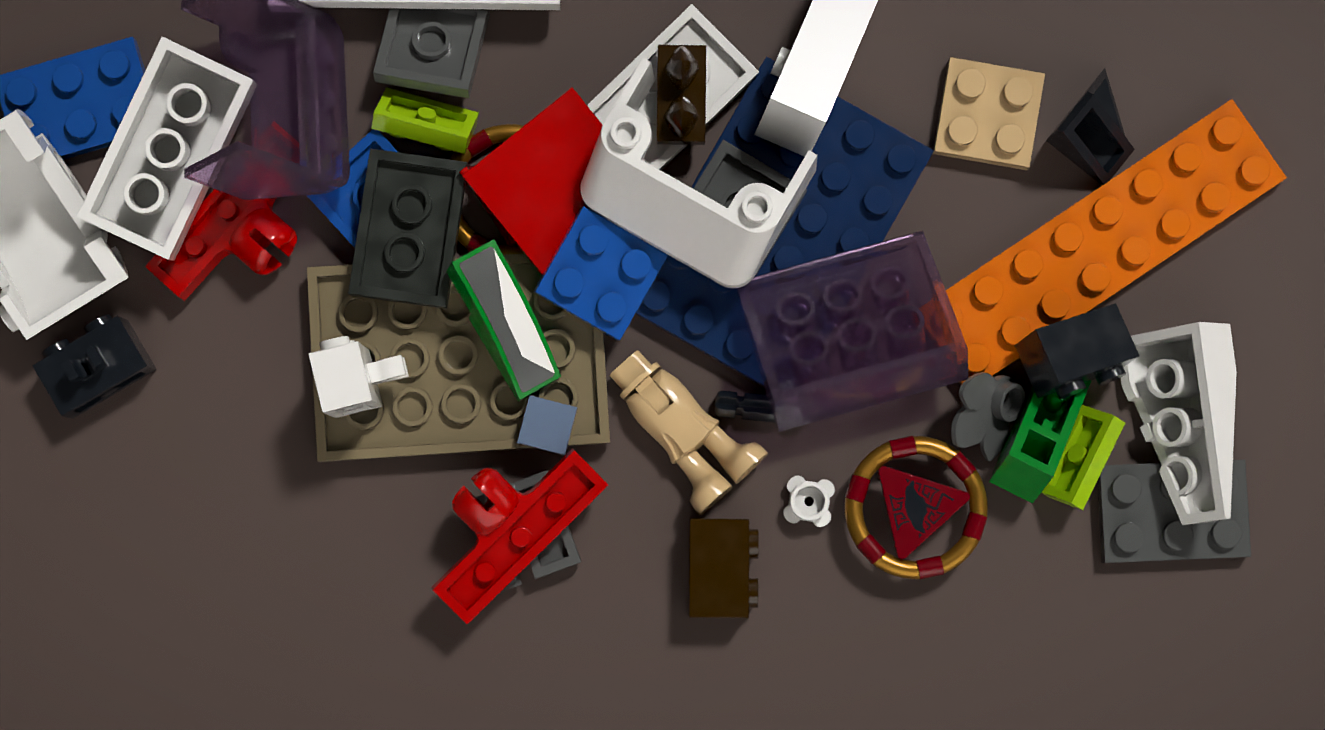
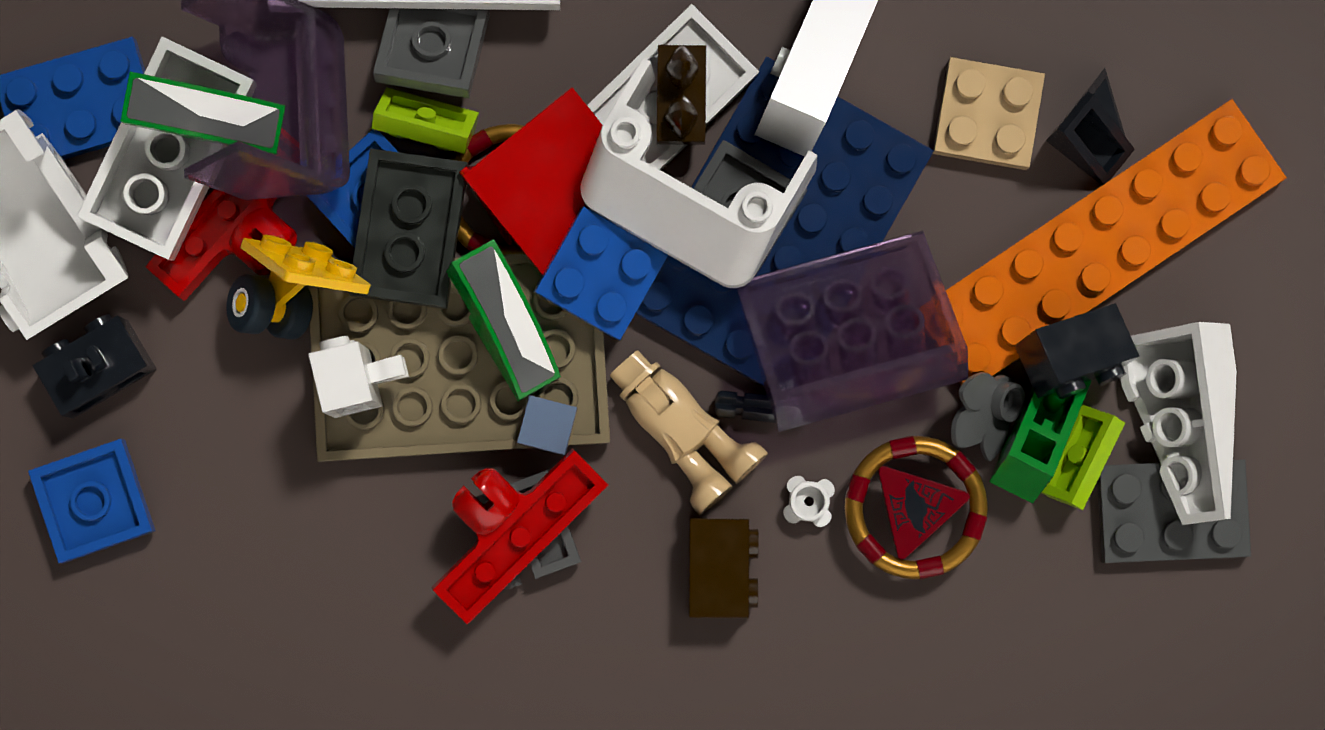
none -> blue plate [28,439,156,563]
none -> slope [120,71,286,155]
none -> plate [226,235,371,339]

